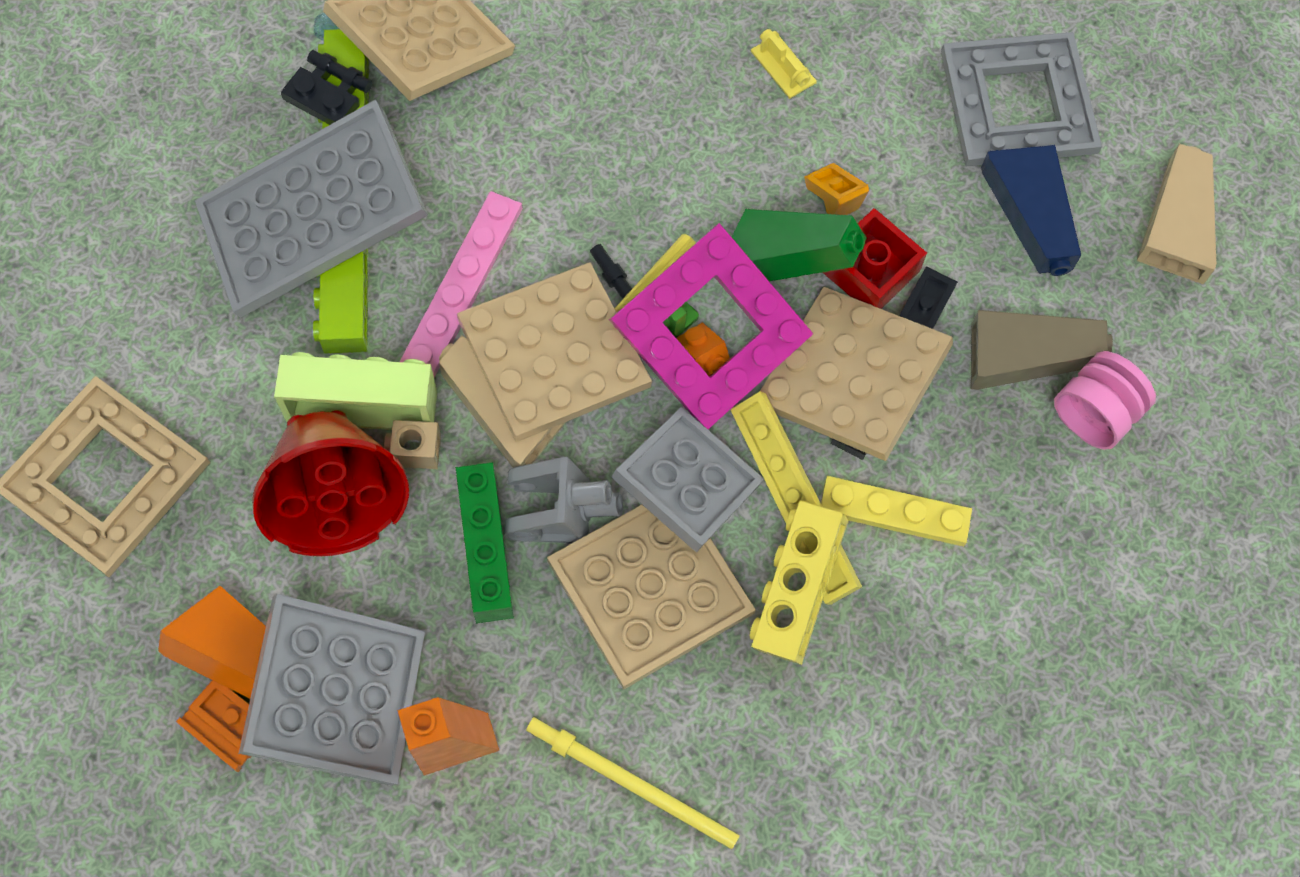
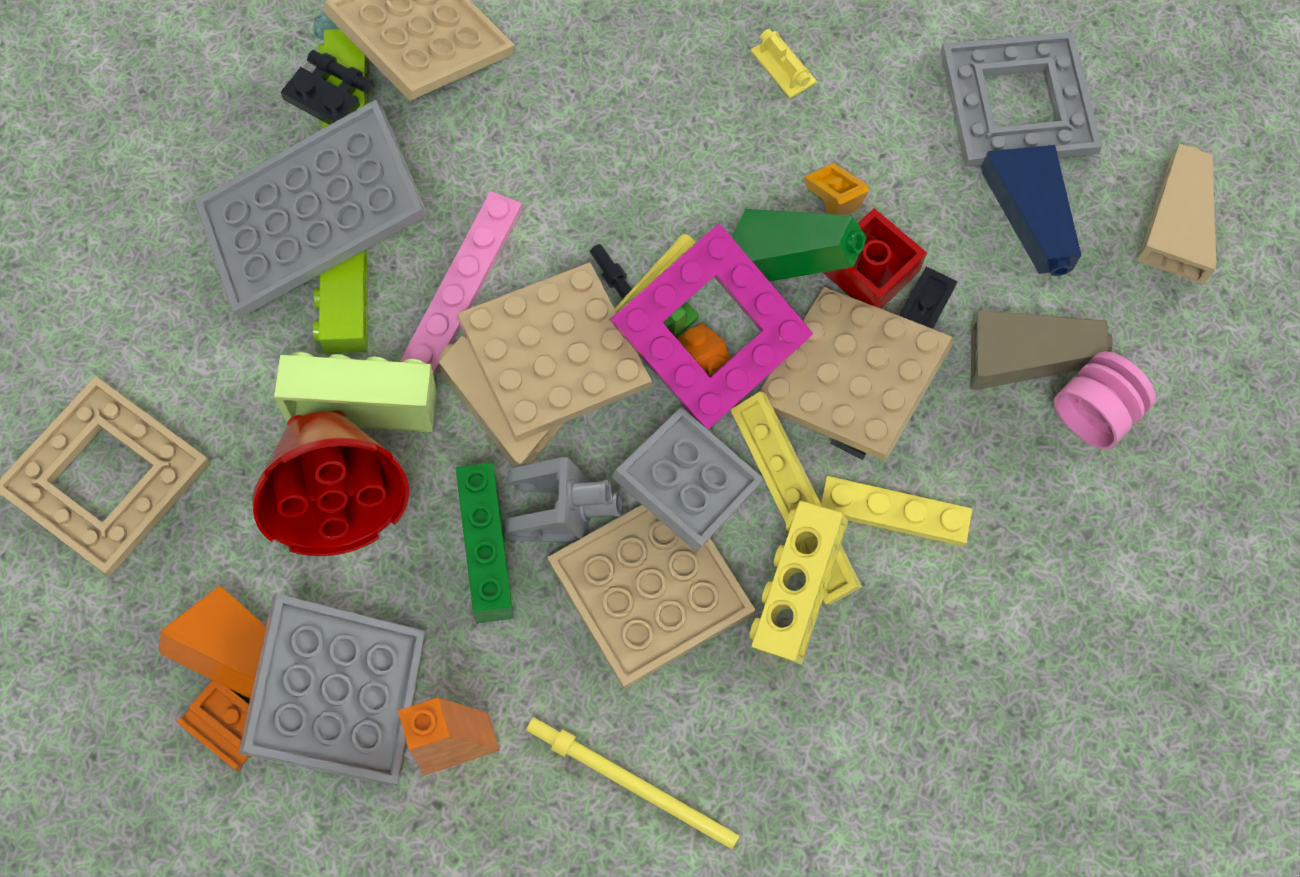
tan brick [384,420,441,469] -> none

